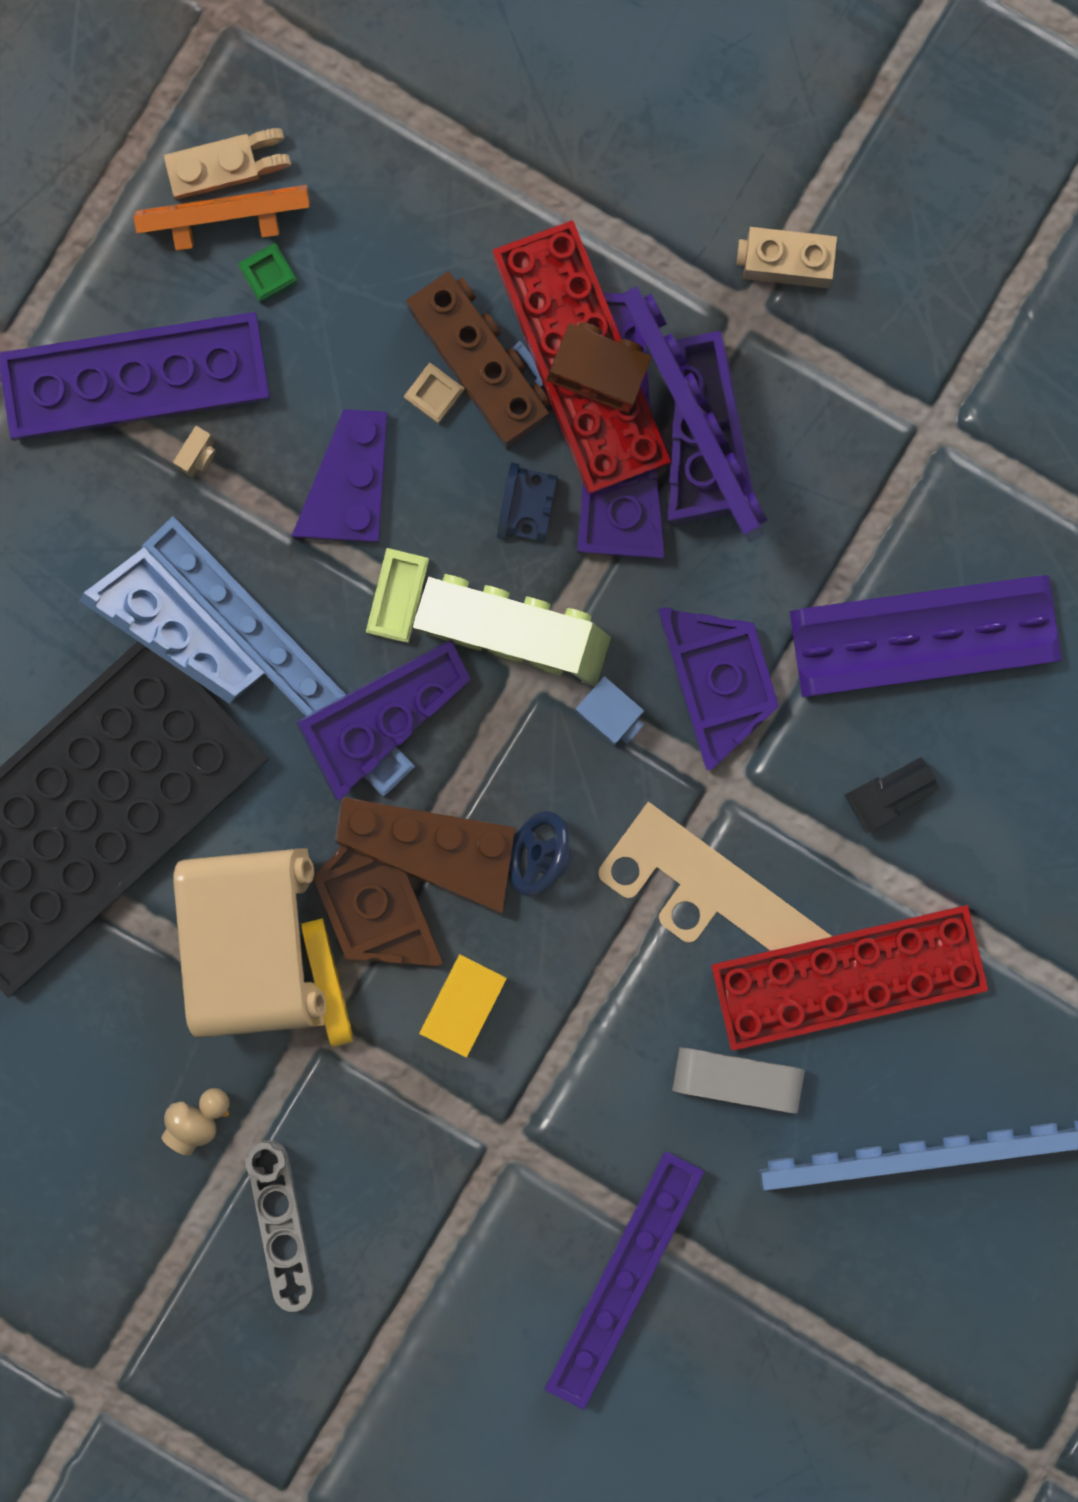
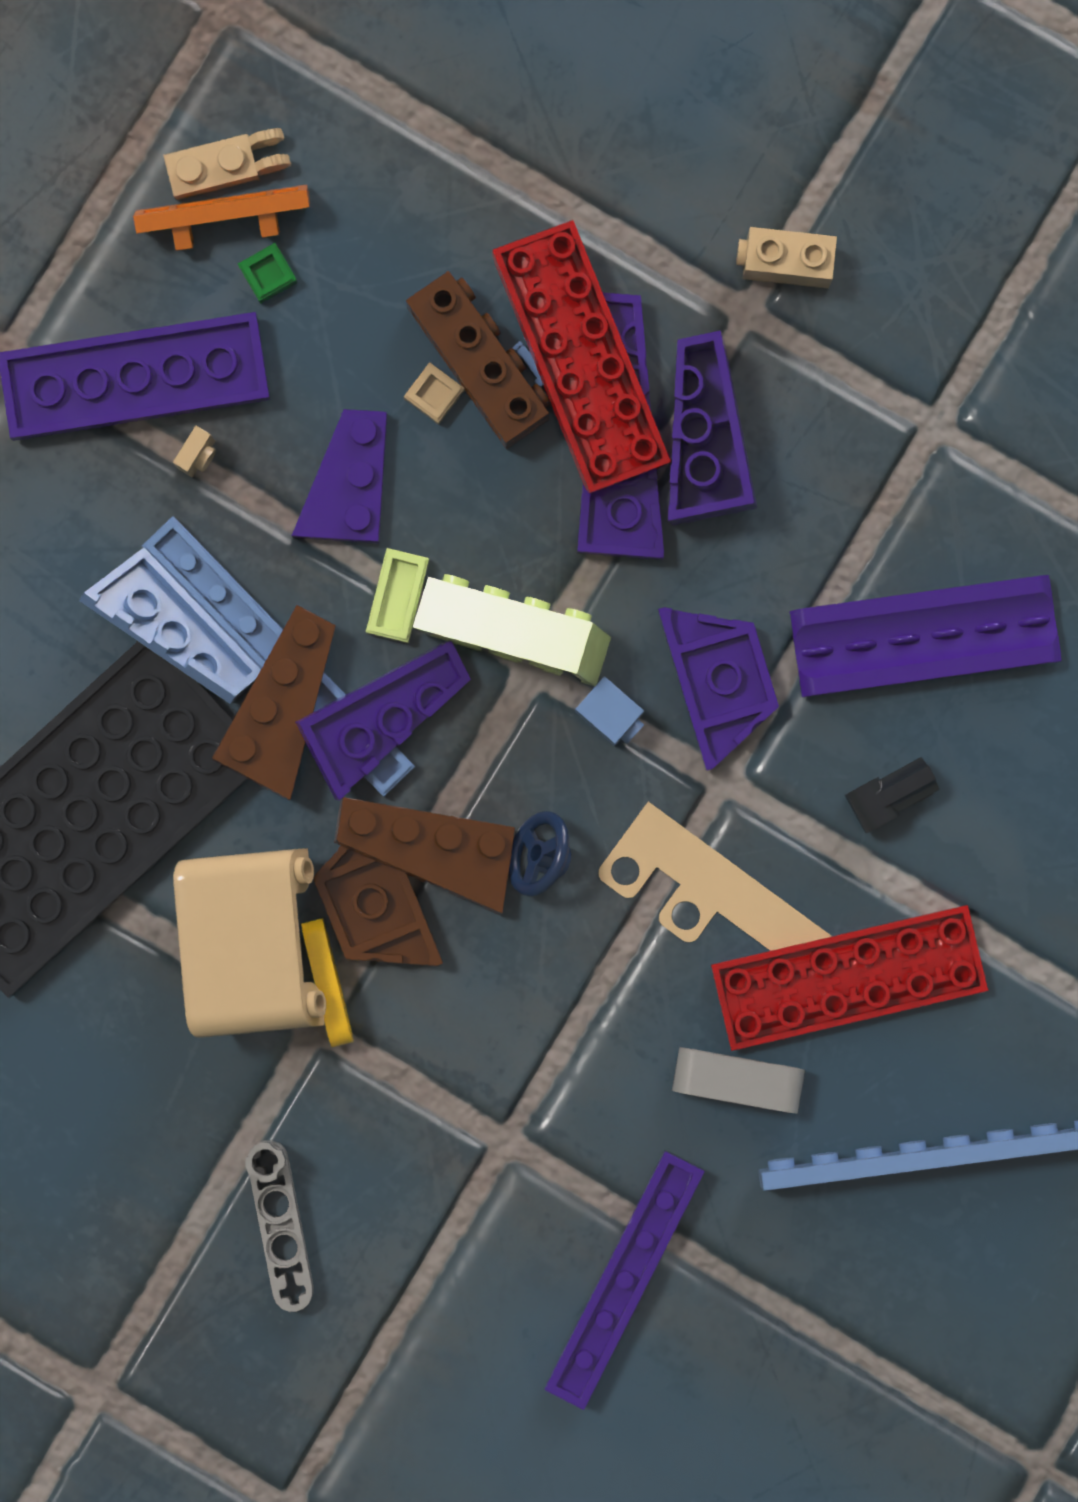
tan animal [161,1088,230,1156] -> none
yellow panel [419,954,507,1058] -> none
dark blue piece [497,462,558,543] -> none
reddish brown brick [546,322,652,414] -> none
dark purple plate [621,286,768,543] -> none
none -> reddish brown wing [212,605,336,802]

